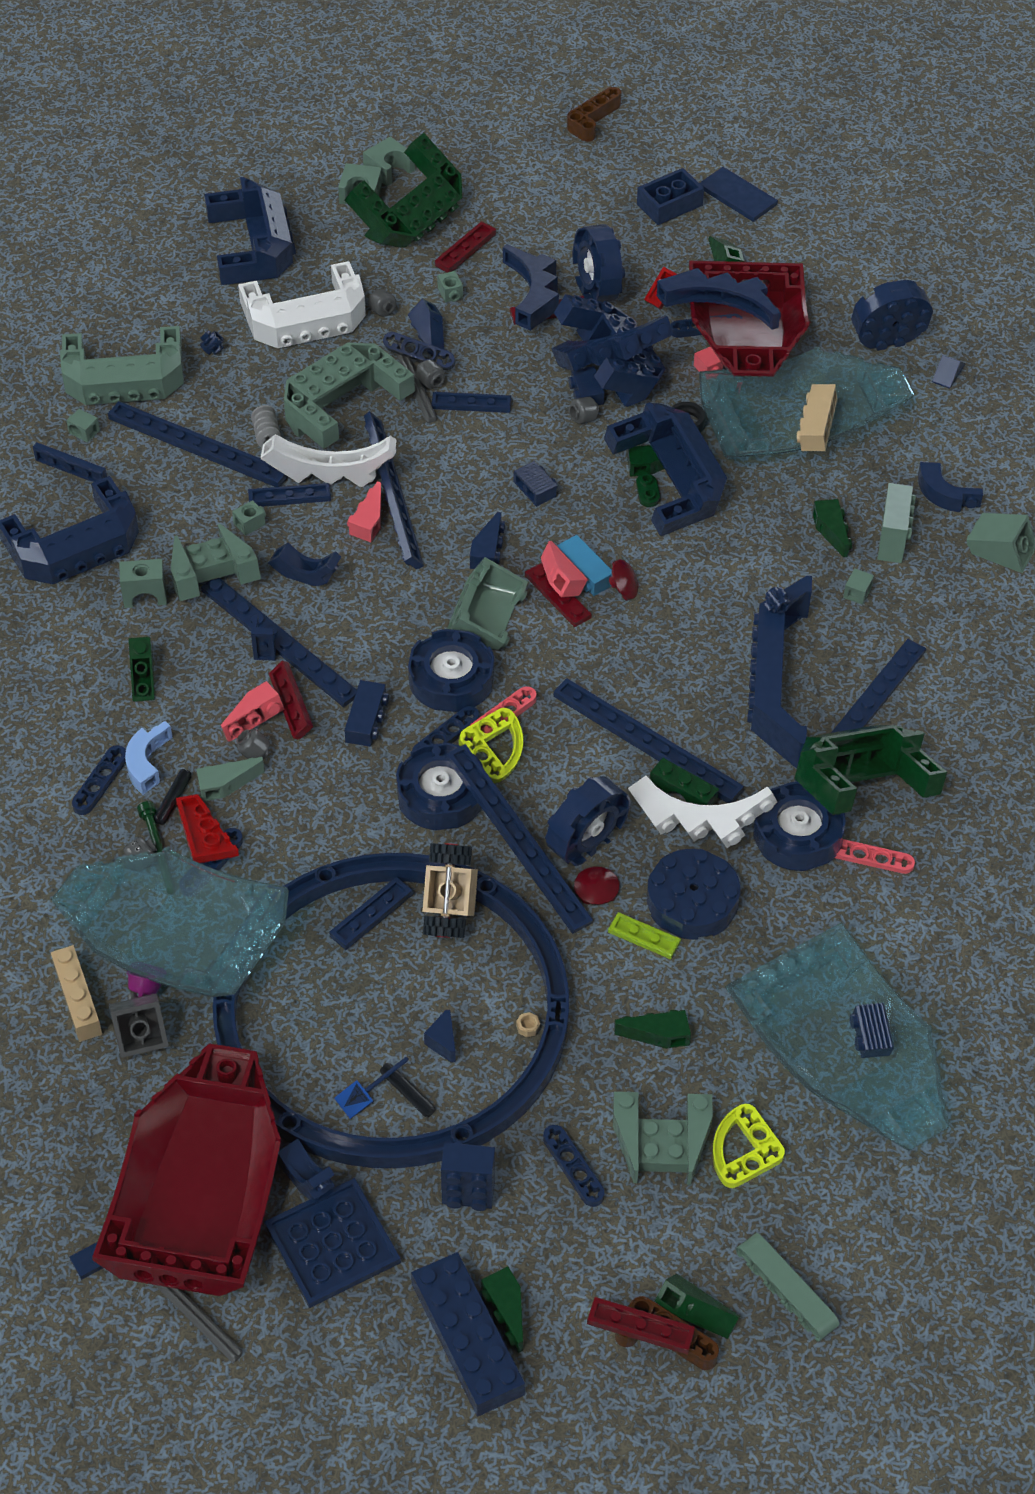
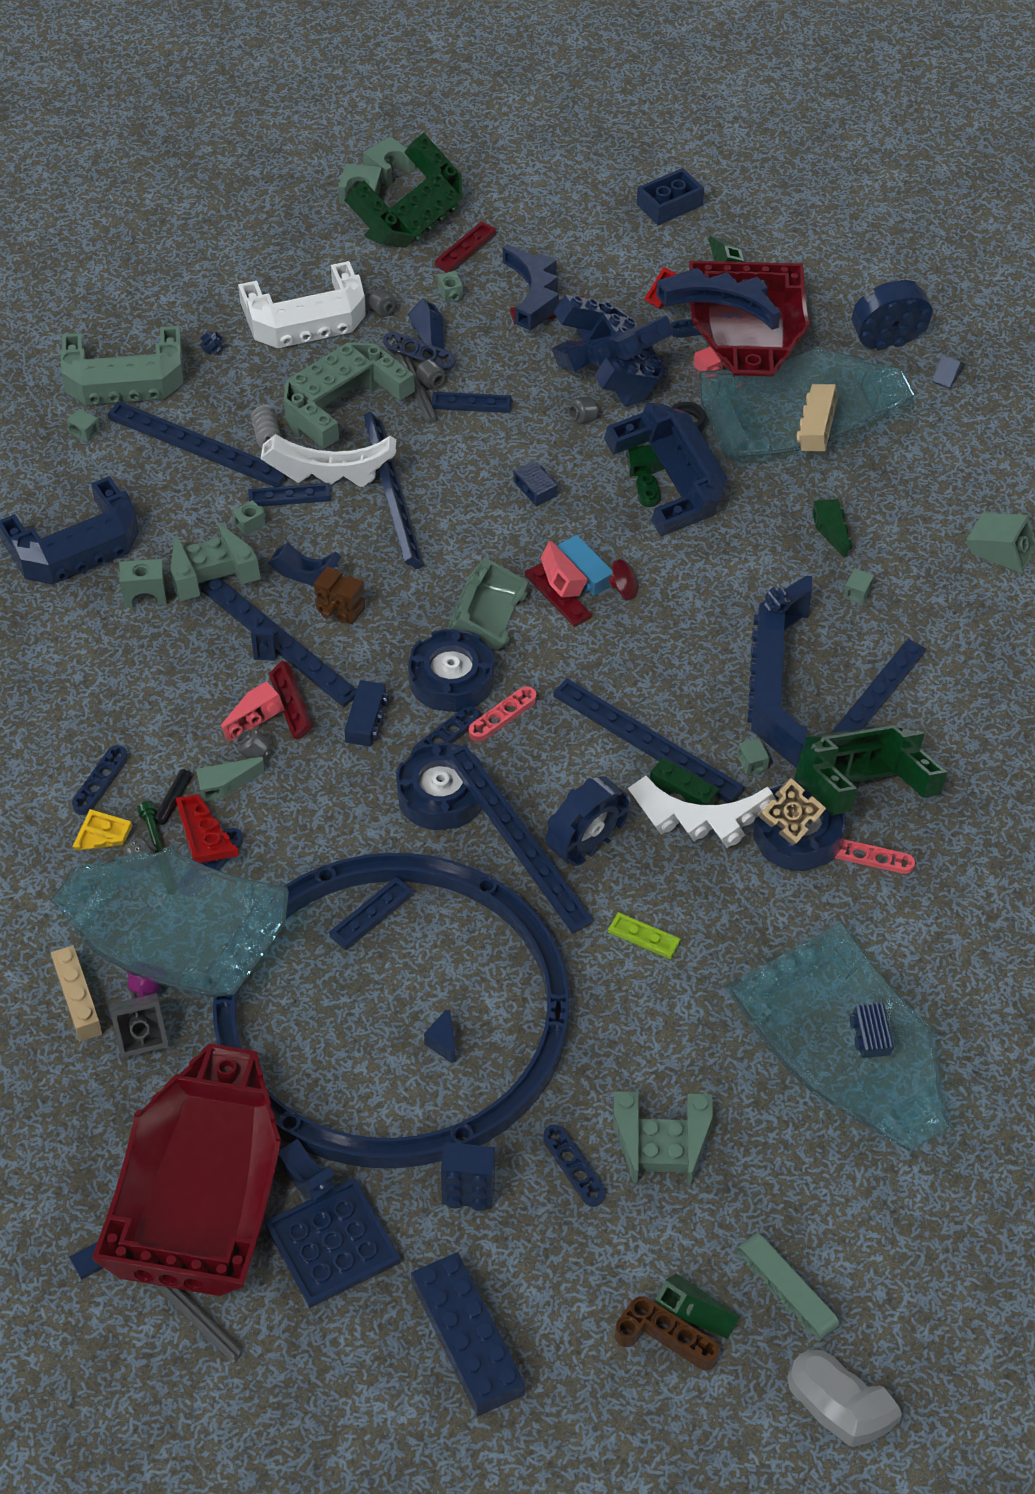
dark blue tile [33,442,107,482] -> none
light blue arch [125,721,173,795] -> none
dark green slope [128,637,155,702] -> none
dark blue wedge [204,177,296,285] -> none
piece [334,1057,409,1119] -> none
coral slope [347,481,382,542] -> none
black axle [380,1063,436,1117] -> none
brick [422,843,478,938] -> none
neon yellow beam [458,708,523,783] -> none
dark blue slope [470,512,505,569] -> none
dark green slope [479,1266,523,1353] -> none
tan tile [516,1012,540,1037] -> none
reddish brown beam [567,87,621,142] -> none
dark blue brick [568,366,604,405] -> none
dark blue piece [572,224,625,302] -> none
dark red dish [574,866,619,905] -> none
dark red plate [587,1297,695,1355] -> none
dark green slope [614,1010,691,1049] -> none
dark blue piece [647,849,740,940] -> none
dark blue tile [699,167,778,222] -> none
neon yellow beam [712,1104,785,1188] -> none
sand green wedge [877,483,916,563] -> none
dark blue arch [918,462,983,512] -> none
none -> yellow wing [72,809,133,850]
none -> reddish brown brick [314,566,365,625]
none -> sand green brick [737,738,769,776]
none -> tan brick [758,778,826,845]
none -> light grey piece [787,1350,902,1447]

